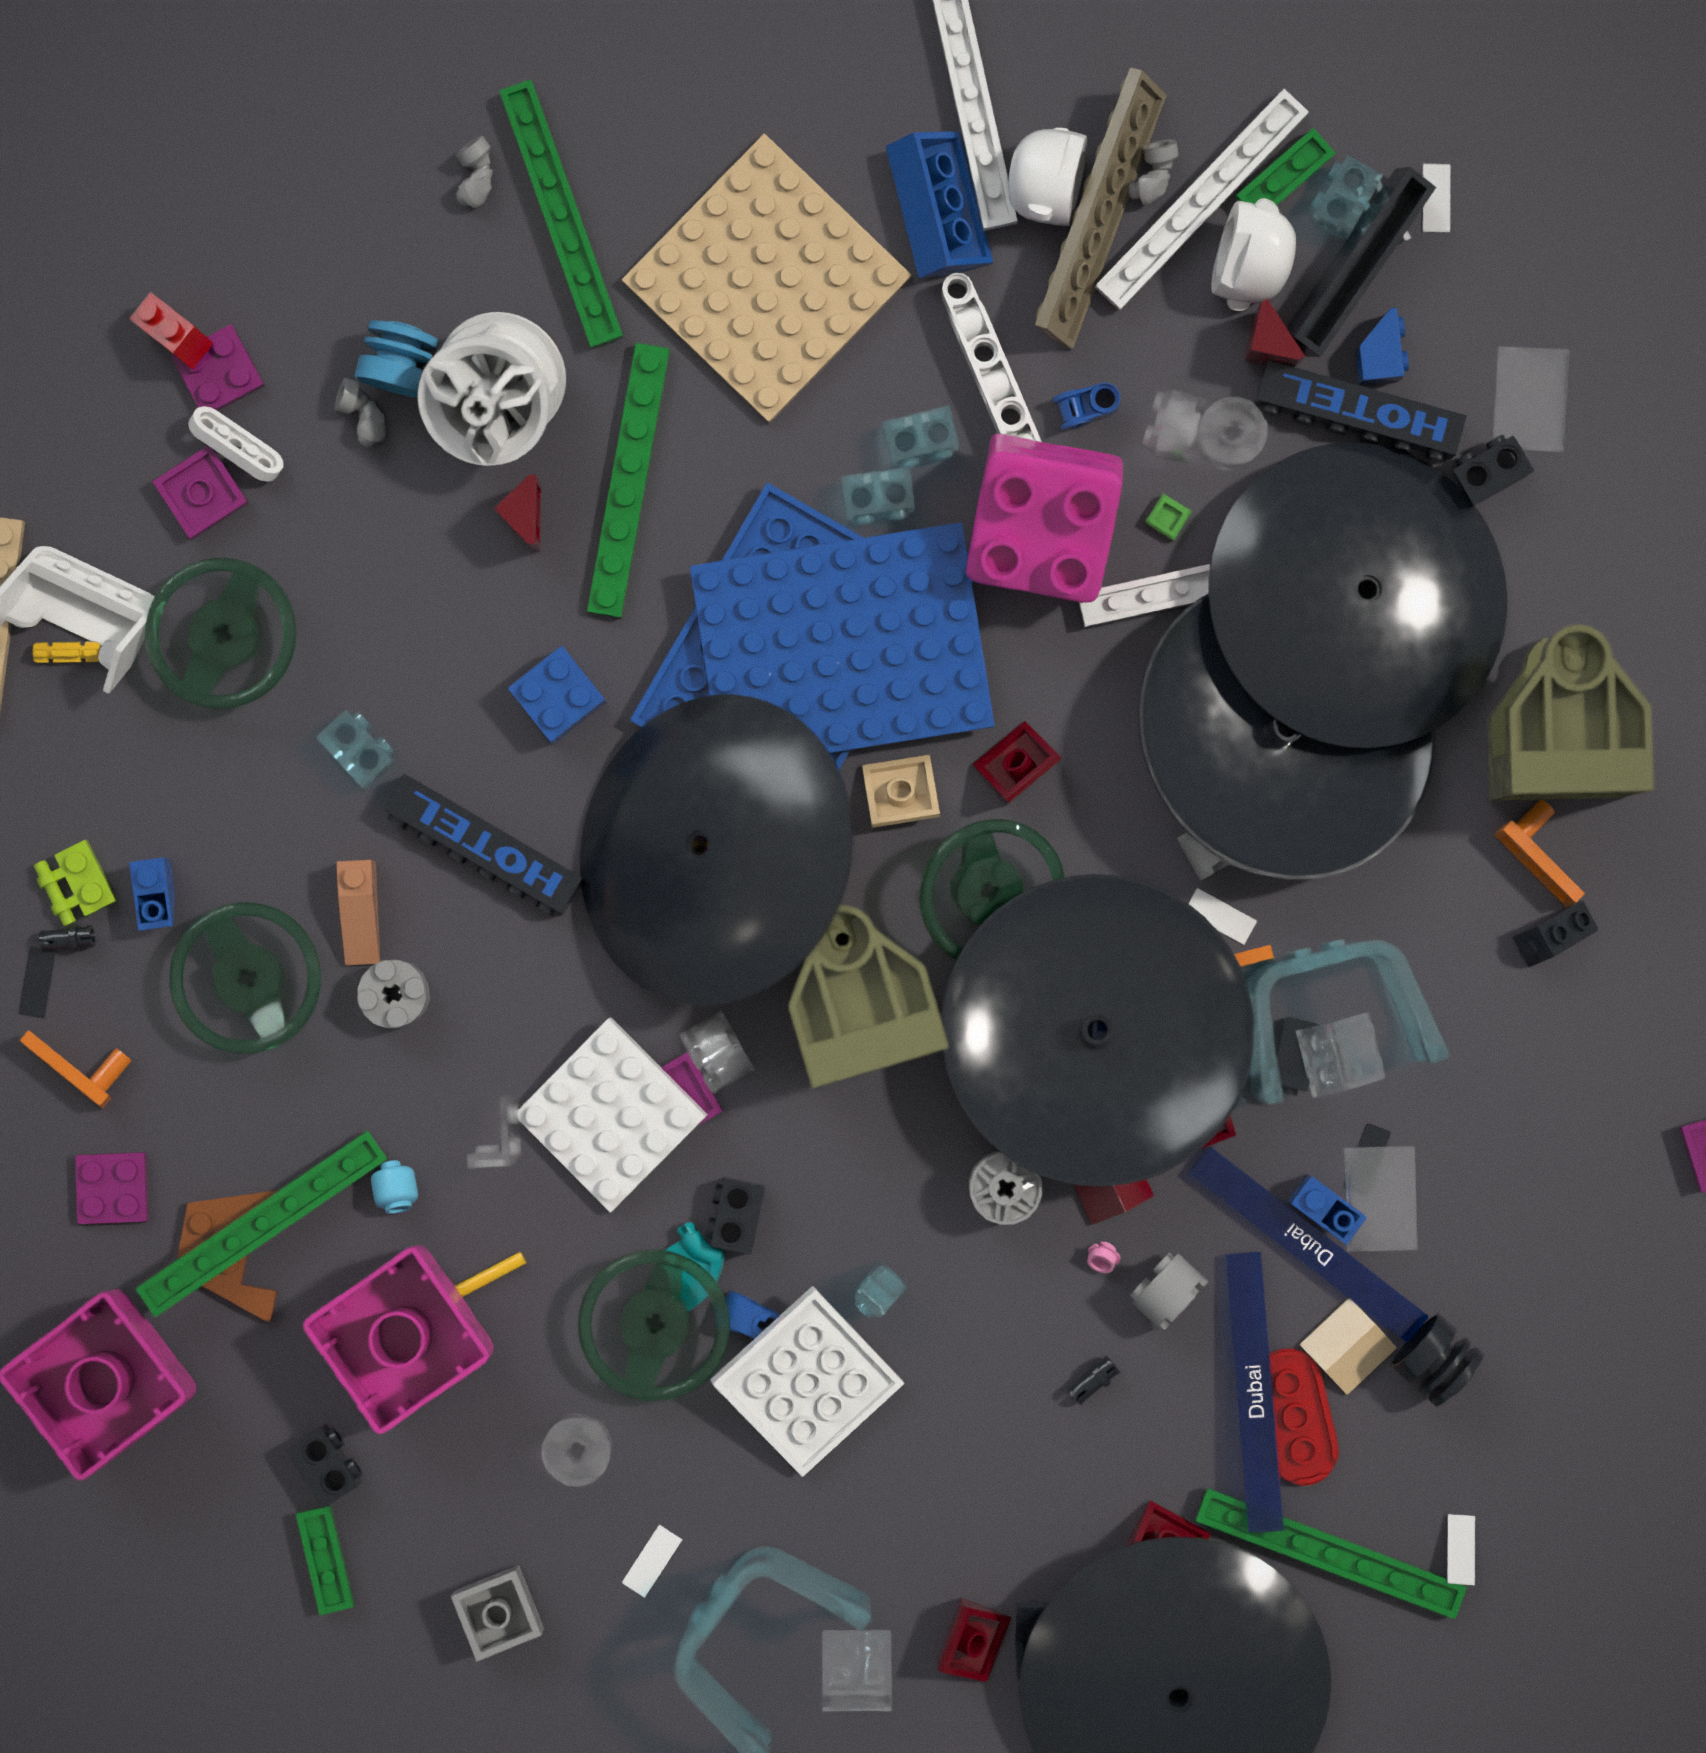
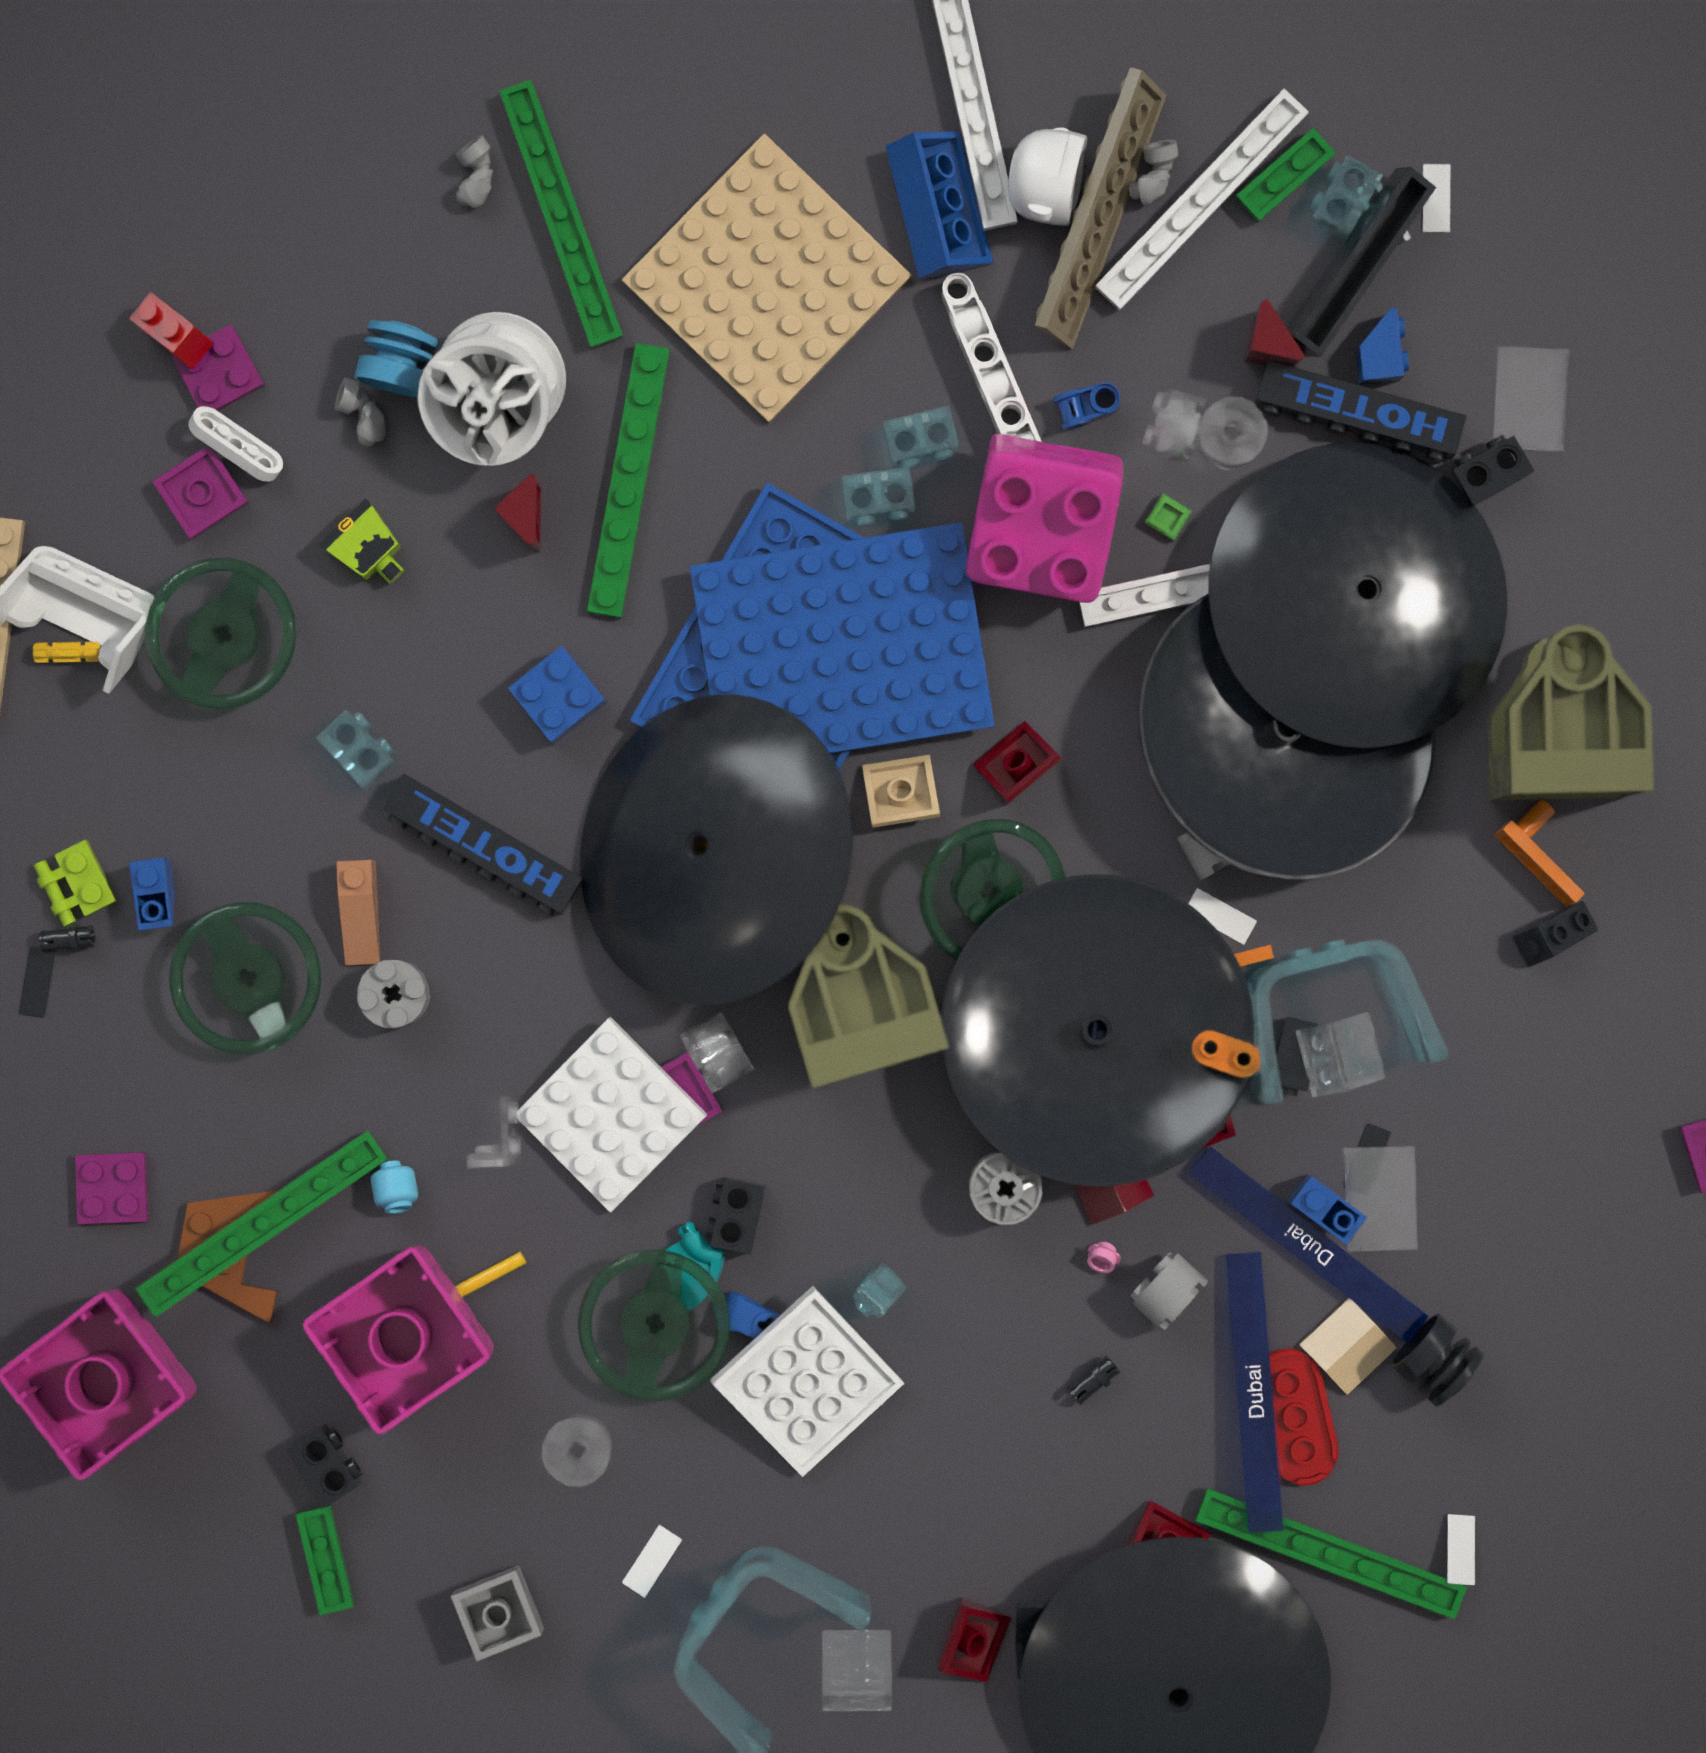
orange piece [19,1030,132,1109] -> none
white piece [1211,198,1296,311] -> none
none -> torso [319,498,404,584]
none -> orange plate [1191,1031,1261,1078]

